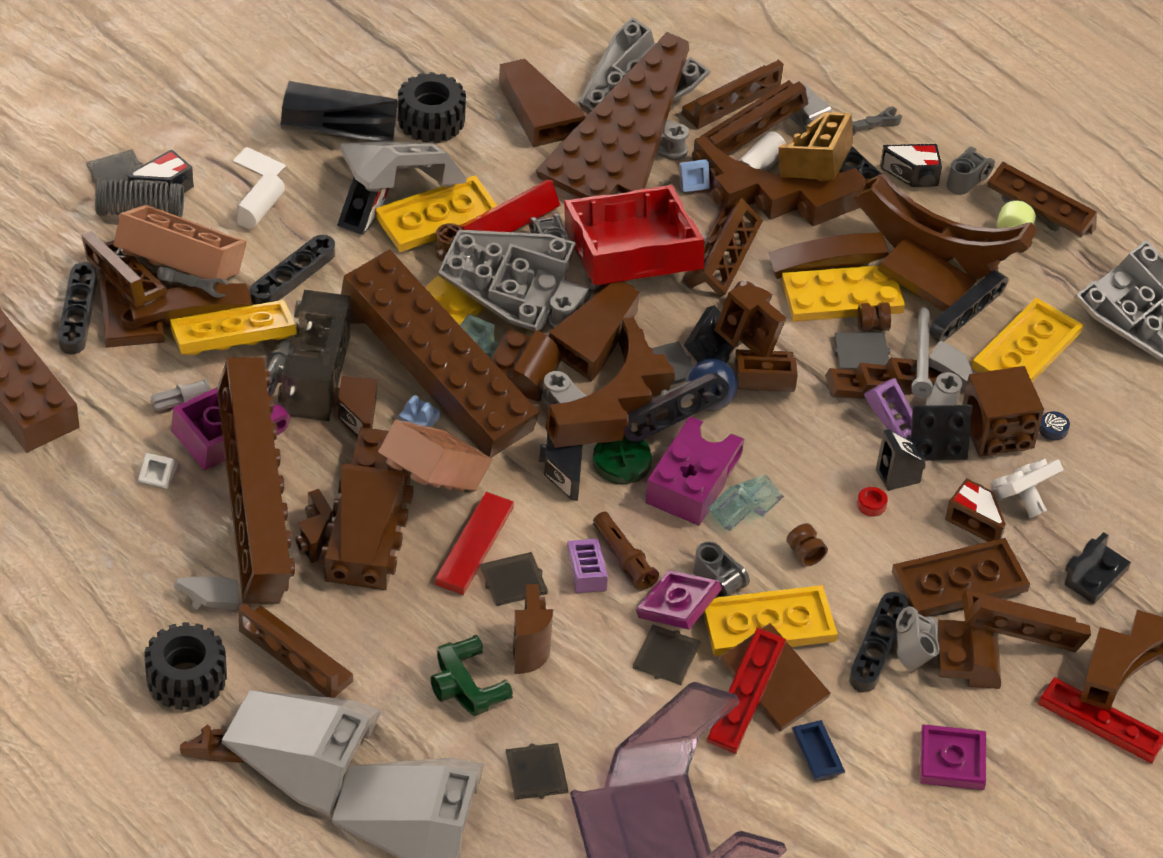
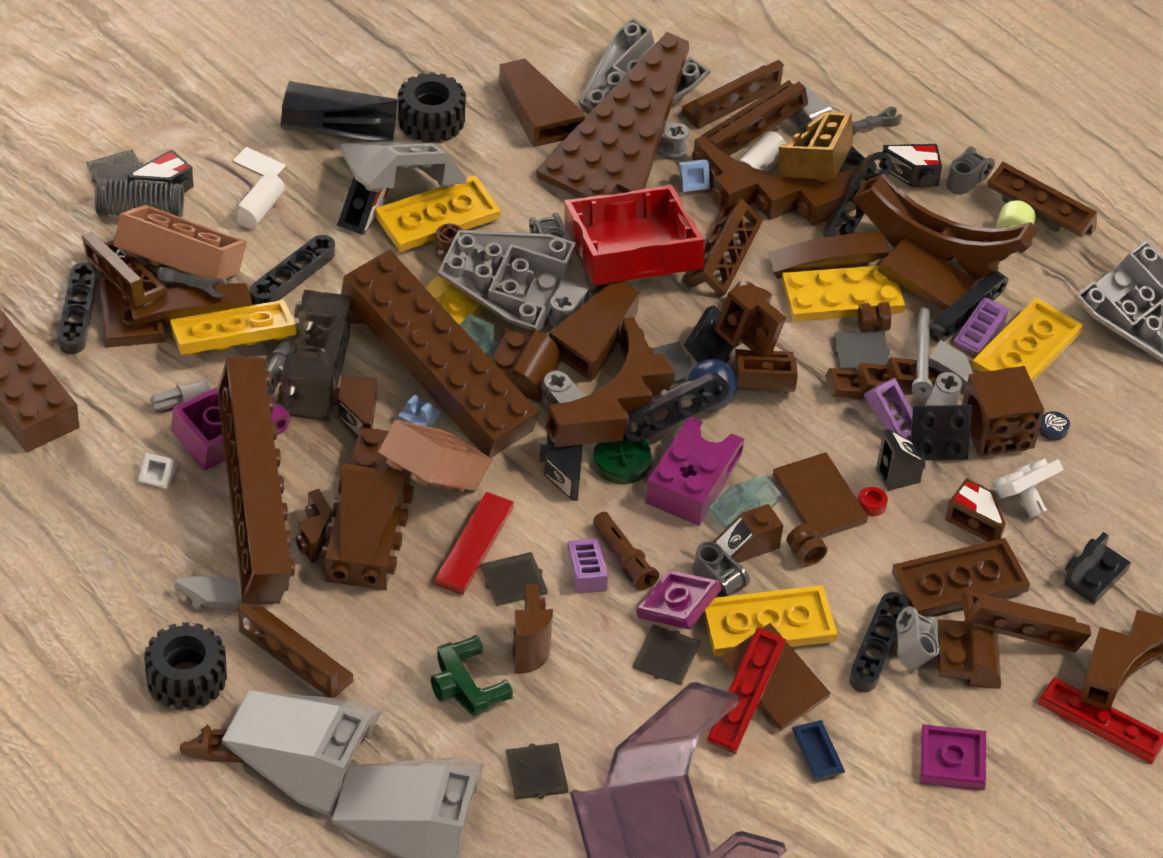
red tile [460,180,561,232] -> none
none -> reddish brown slope [713,503,783,563]
none -> reddish brown tile [772,452,868,539]
none -> black beam [823,152,892,237]
none -> medium lavender slope [953,297,1008,356]

